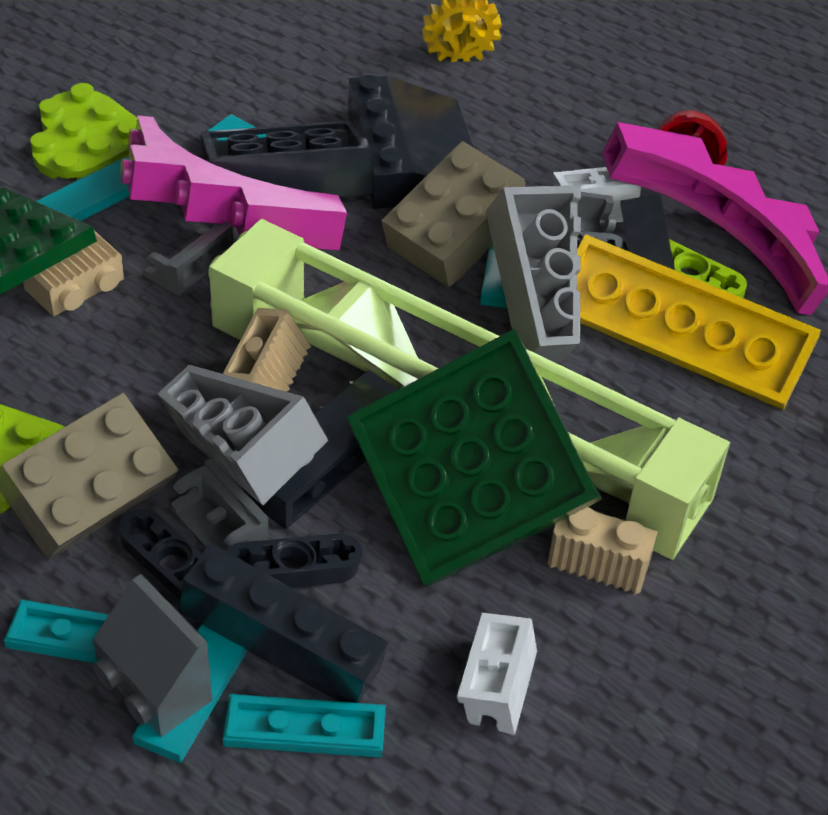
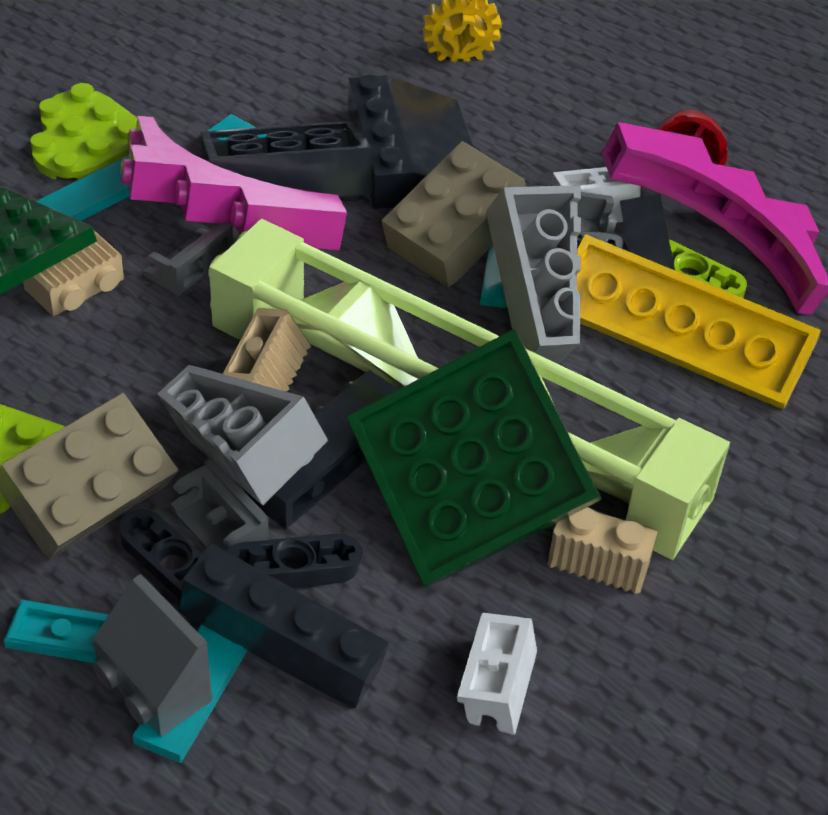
teal tile [223,694,386,758] -> none

